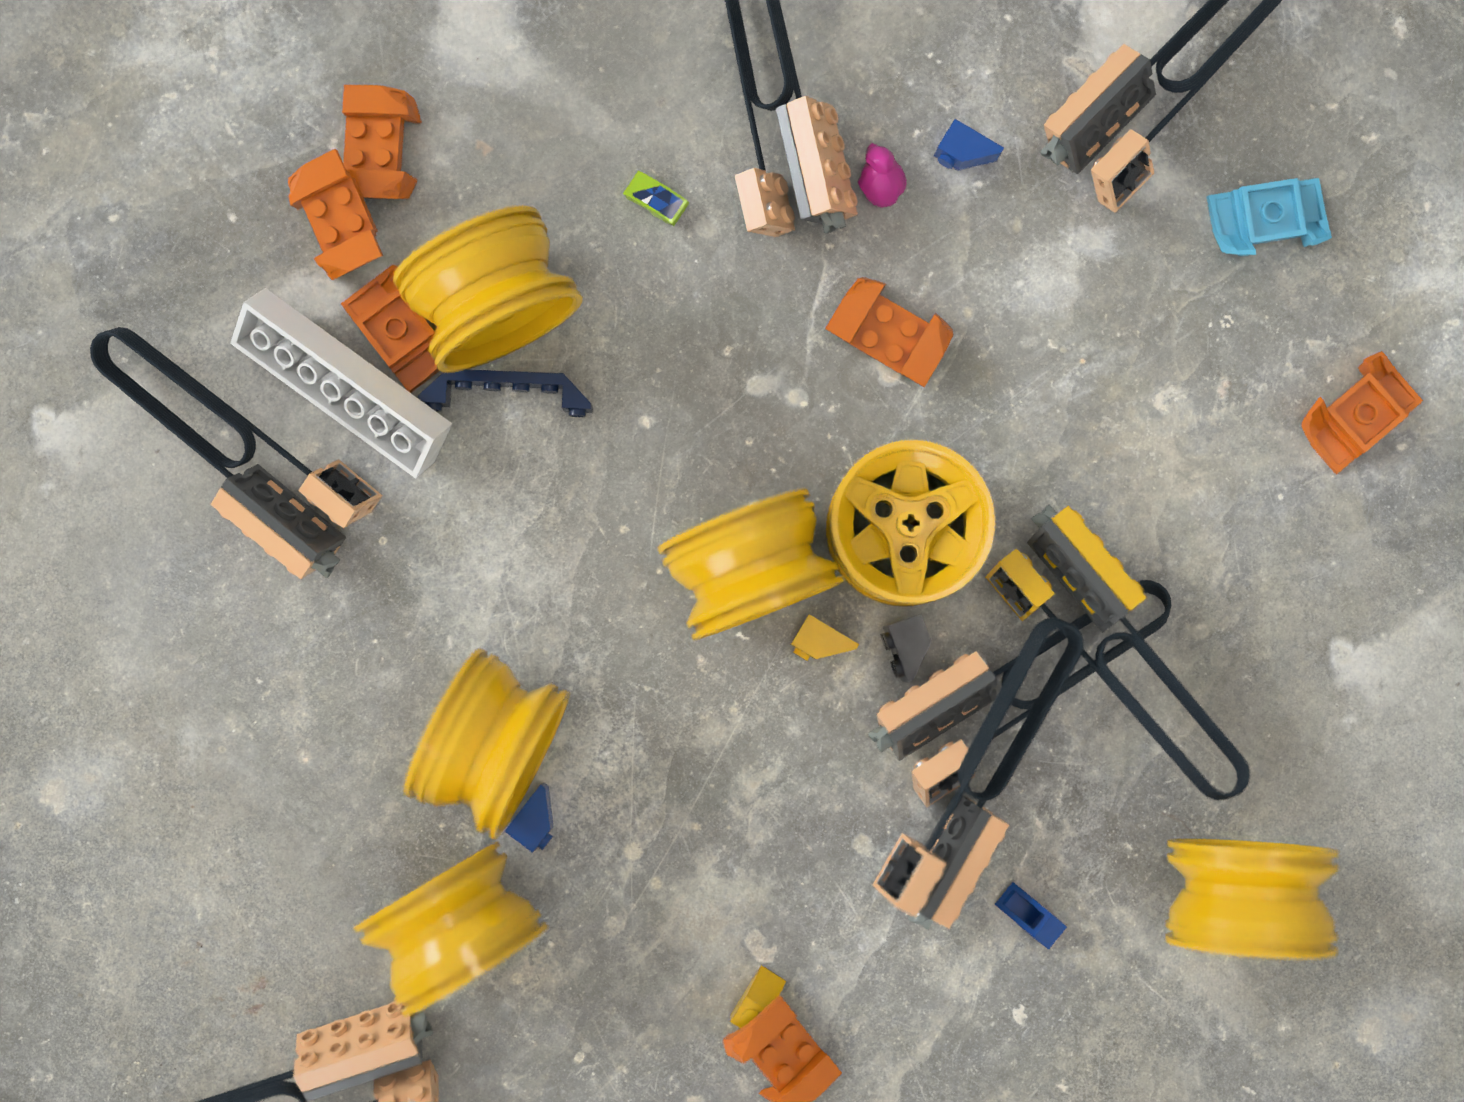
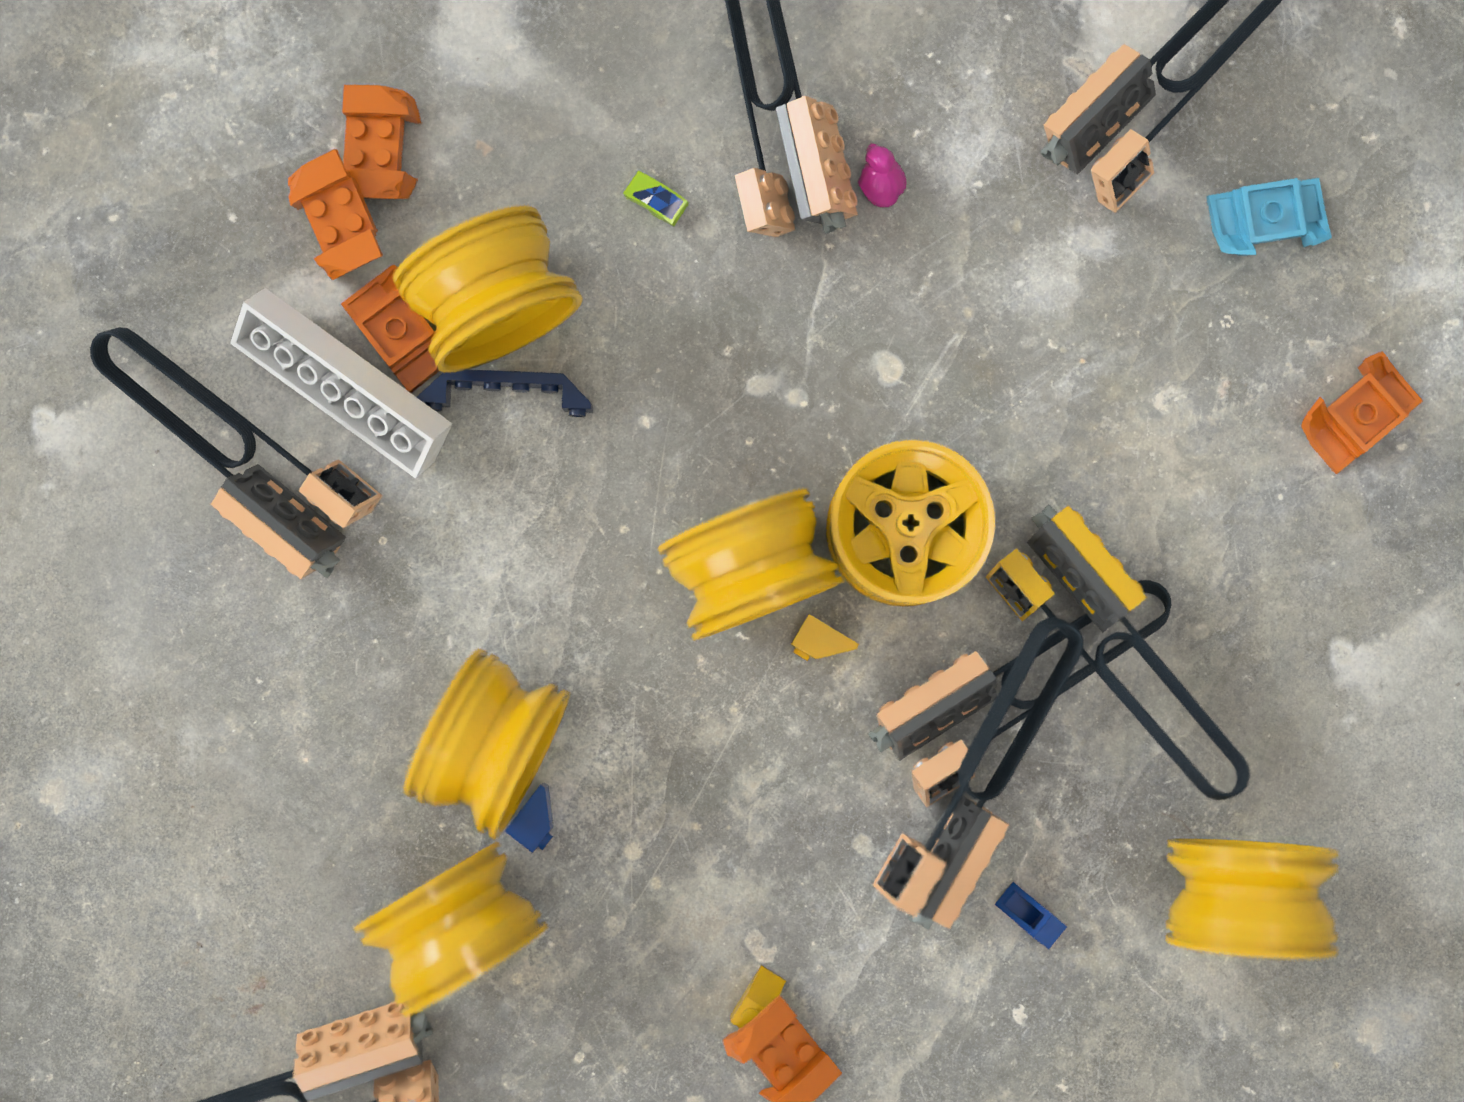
orange piece [825,277,953,387] -> none
black slope [880,614,931,682] -> none
blue slope [934,119,1004,170] -> none

